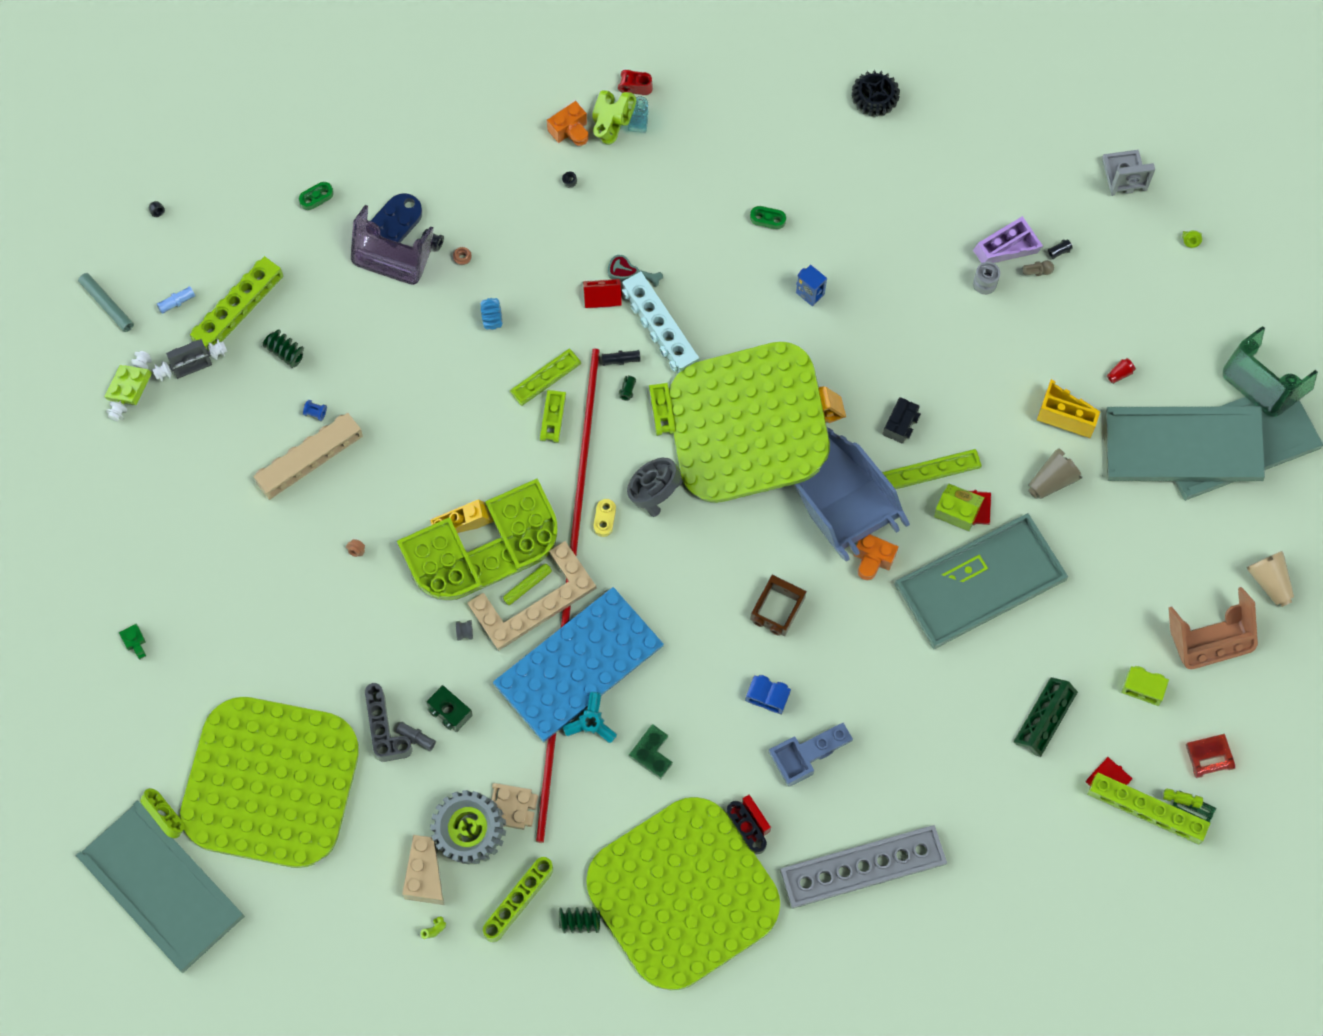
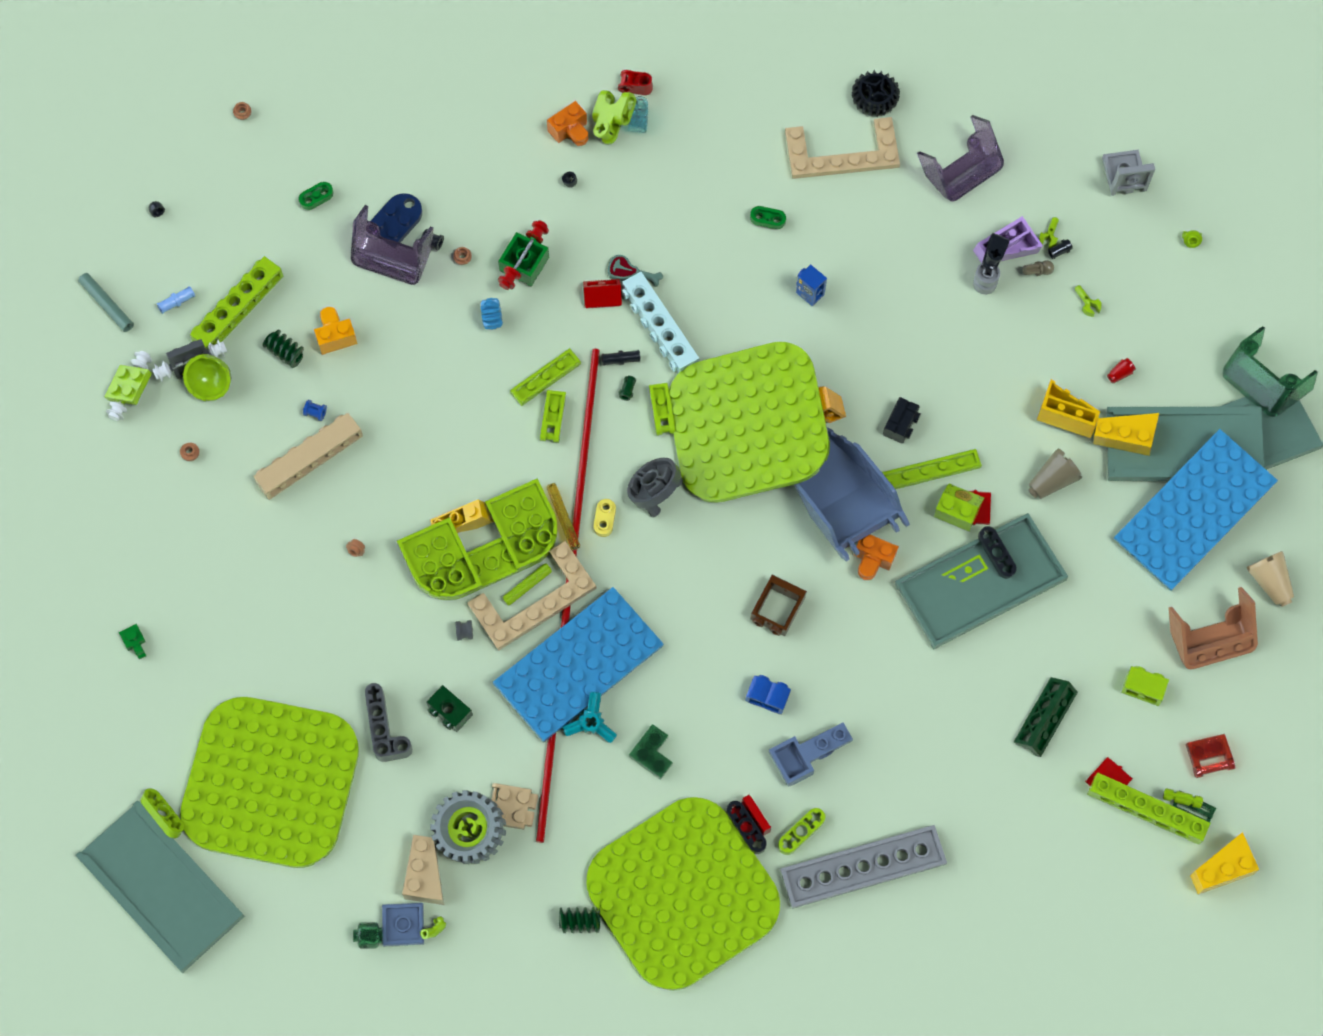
dark grey pin [396,722,436,751] -> none
lime beam [483,857,553,942] -> none
none -> nougat plate [180,443,200,461]
none -> lime cylinder [183,354,232,401]
none -> nougat plate [233,102,252,120]
none -> light orange brick [314,307,358,355]
none -> clear green head [353,922,383,949]
none -> sand blue plate [382,903,424,947]
none -> green brick [498,220,549,290]
none -> clear yellow axle [547,483,580,550]
none -> lime beam [778,808,825,855]
none -> tan plate [785,117,900,179]
none -> clear purple windscreen [917,115,1004,201]
none -> black beam [978,526,1017,579]
none -> black piece [982,233,1010,270]
none -> lime bar [1039,217,1059,249]
none -> lime bar [1075,285,1101,317]
none -> yellow wedge [1093,413,1159,456]
none -> dark azure plate [1114,429,1278,591]
none -> yellow wedge [1190,832,1259,895]

